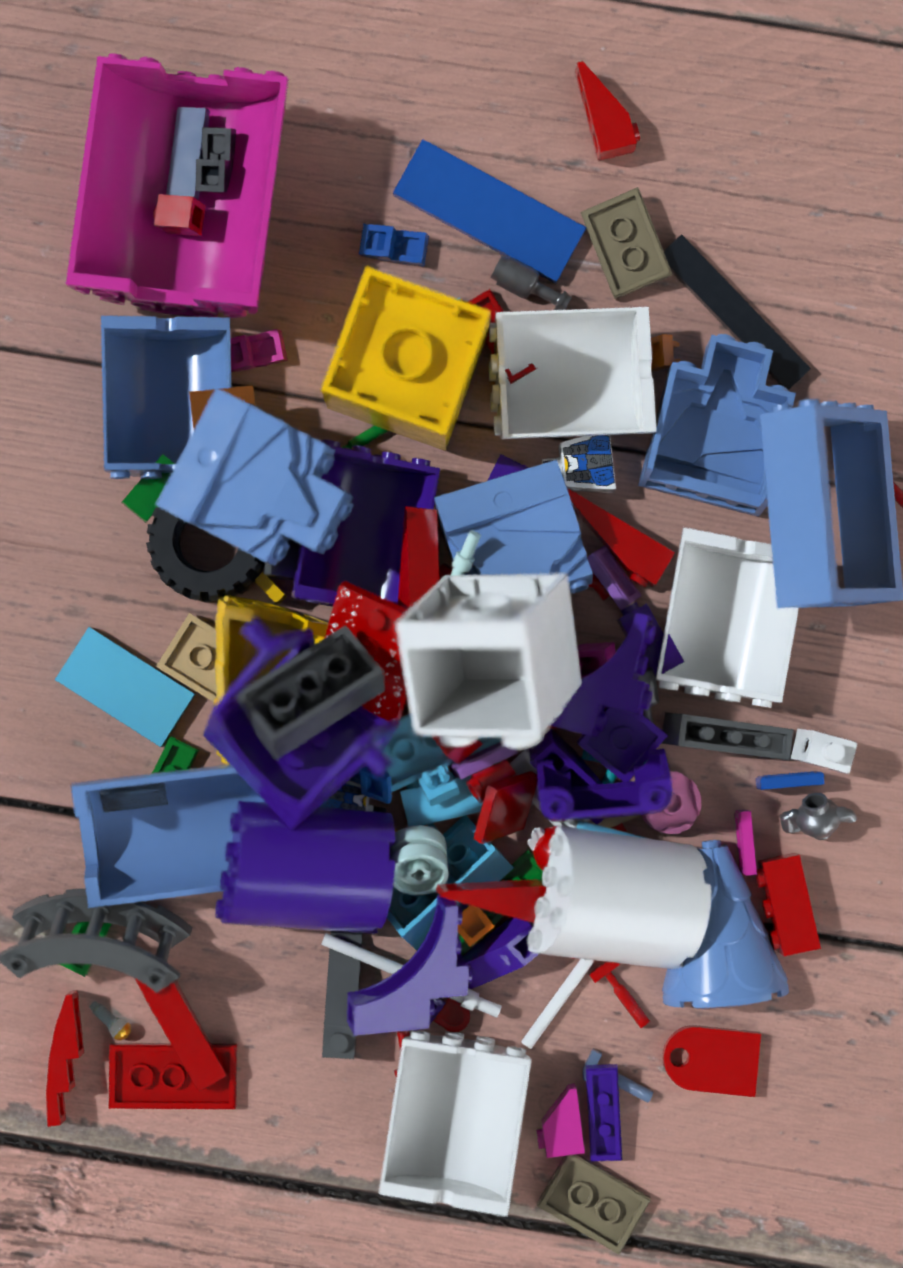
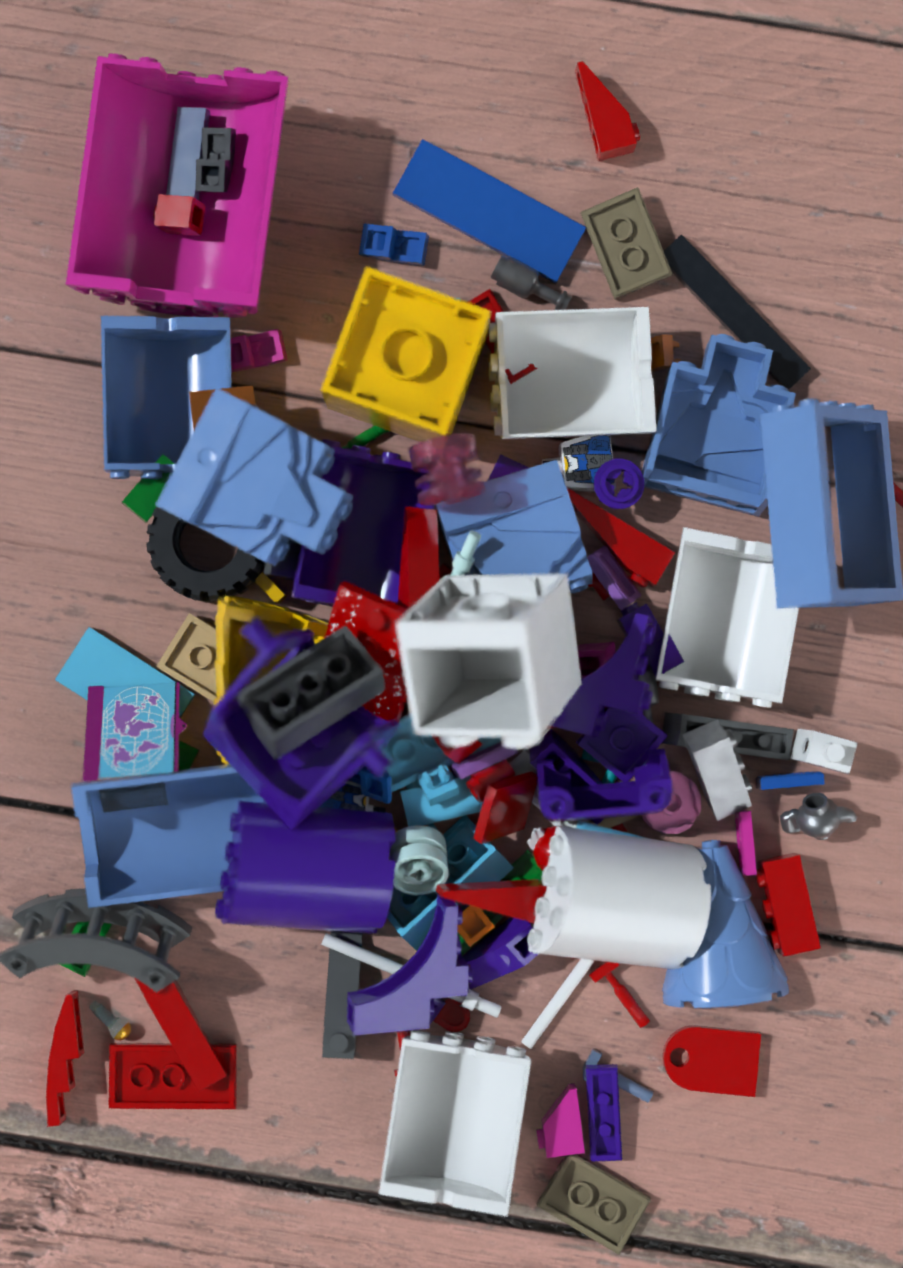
none -> sticker [82,682,187,782]
none -> clear pink wheel [408,434,486,506]
none -> dark purple gear [593,458,644,509]
none -> brick [683,719,753,821]

